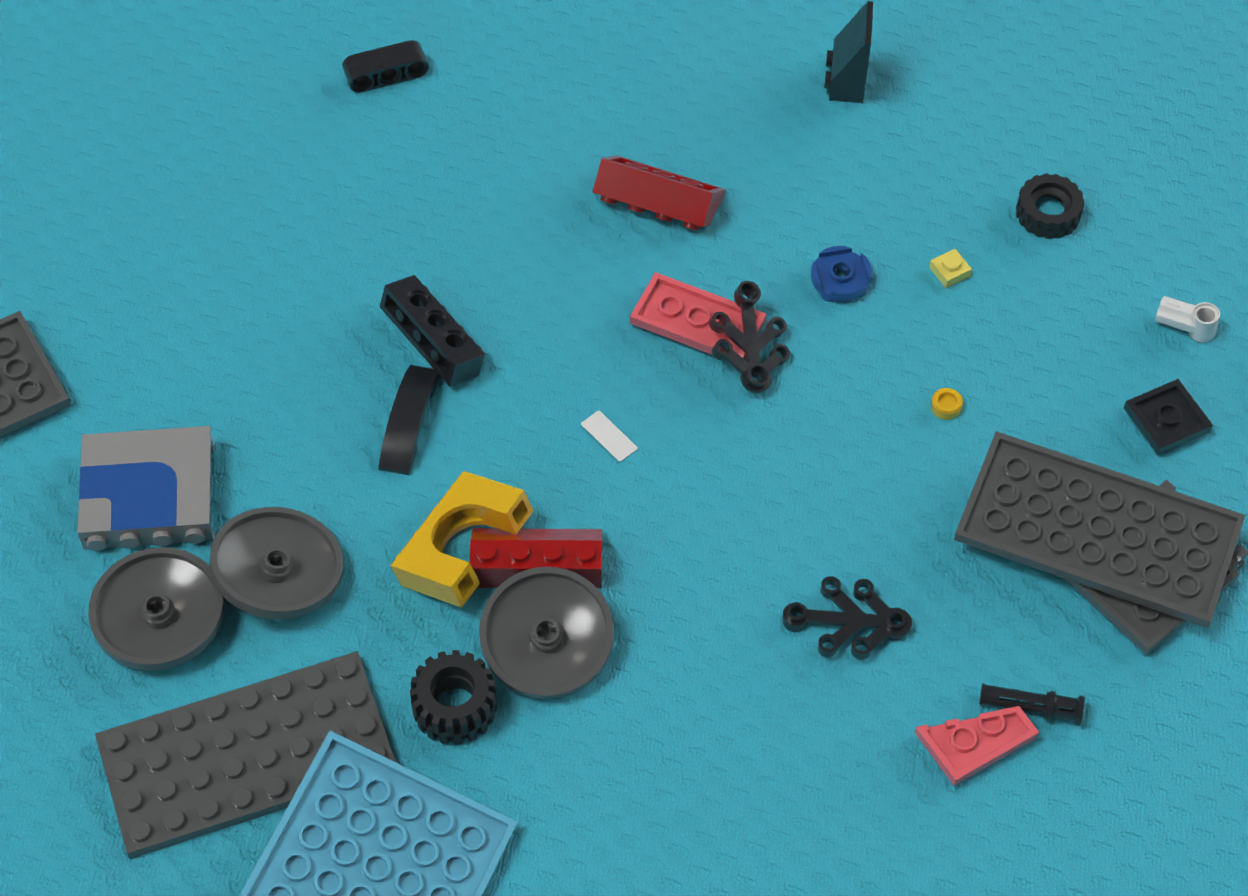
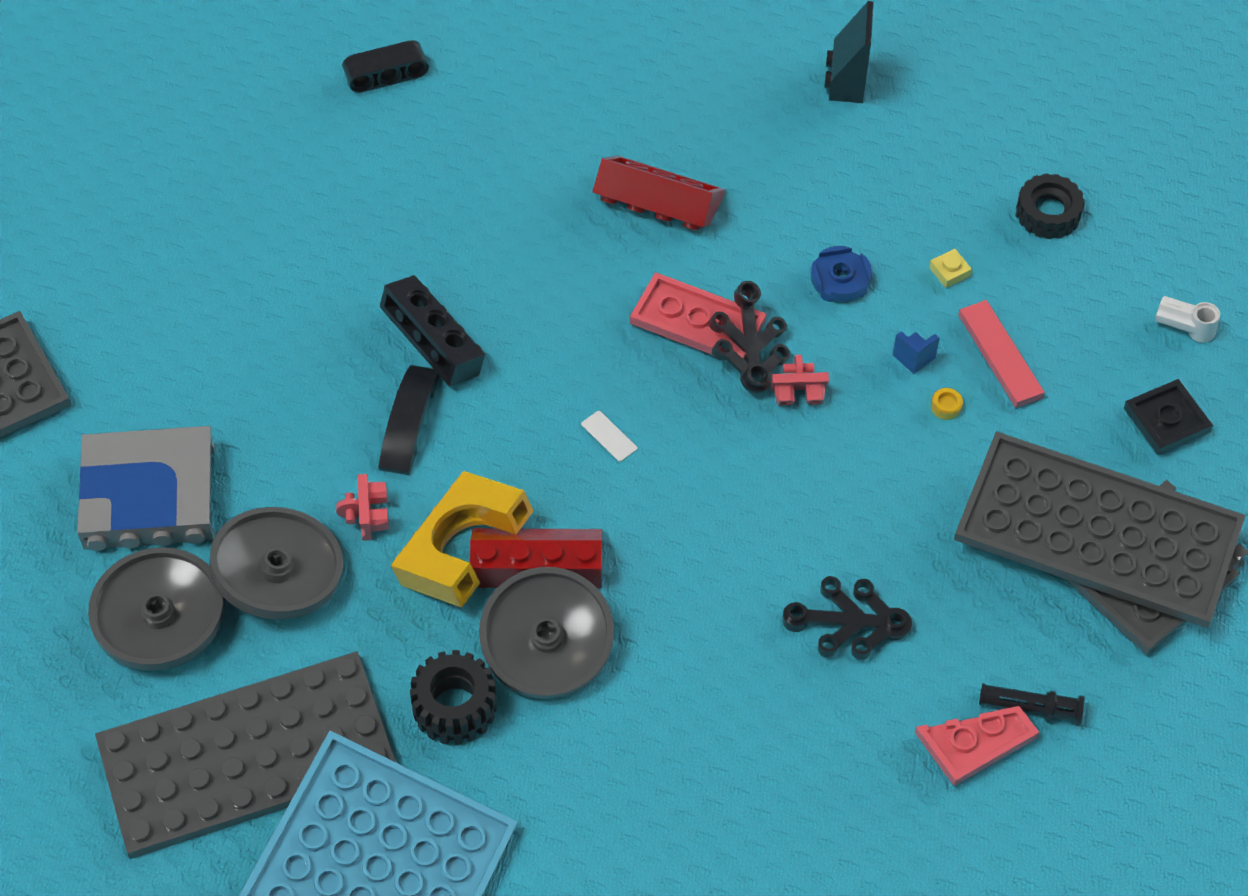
none -> coral hips [336,474,389,541]
none -> coral hips [770,354,829,406]
none -> blue panel [892,331,940,374]
none -> coral tile [958,300,1045,408]

